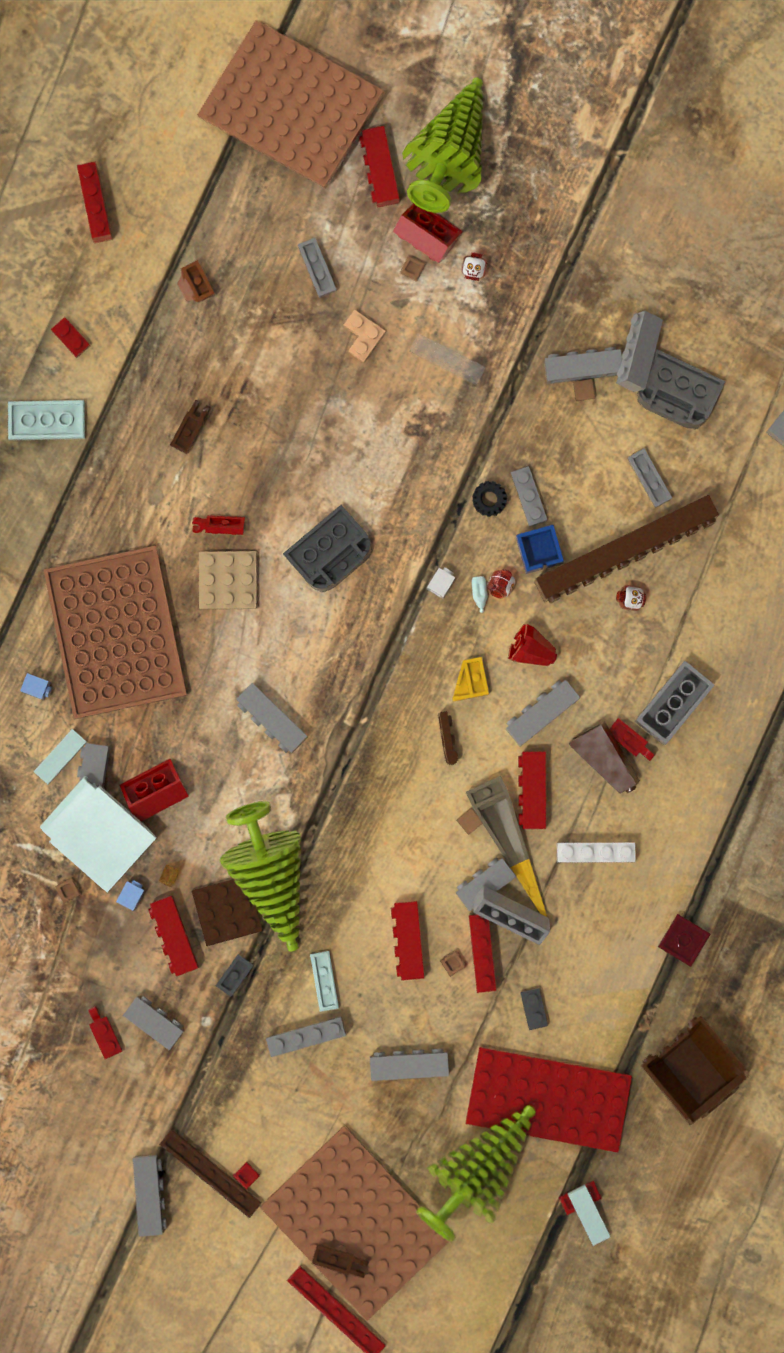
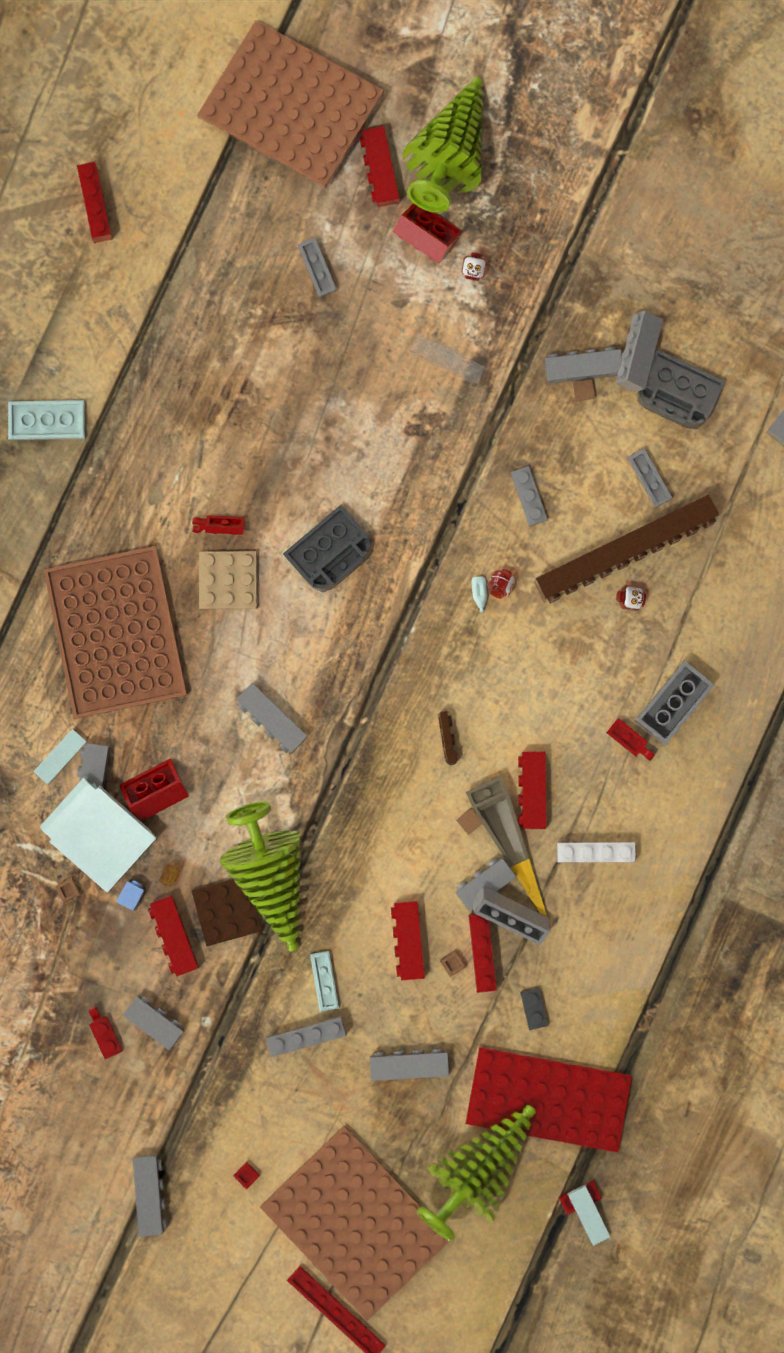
light blue brick [20,673,52,700] -> none
red plate [51,317,90,359] -> none
reddish brown tile [159,1129,262,1218] -> none
reddish brown hinge [170,400,210,455] -> none
dark orange slope [177,260,215,303] -> none
dark grey plate [216,954,254,997] -> none
reddish brown hinge [312,1244,369,1278] -> none
light nougat plate [344,310,386,363] -> none
medium nougat tile [400,256,425,282] -> none
white brick [427,567,455,599] -> none
yellow wing [452,657,489,702] -> none
black tyre [472,481,507,517] -> none
light grey brick [506,680,580,747] -> none
red cone [508,624,557,666] -> none
blue piece [516,525,564,574] -> none
reddish brown slope [569,721,640,794] -> none
reddish brown windscreen [641,1016,749,1126] -> none
dark red plate [657,914,711,967] -> none

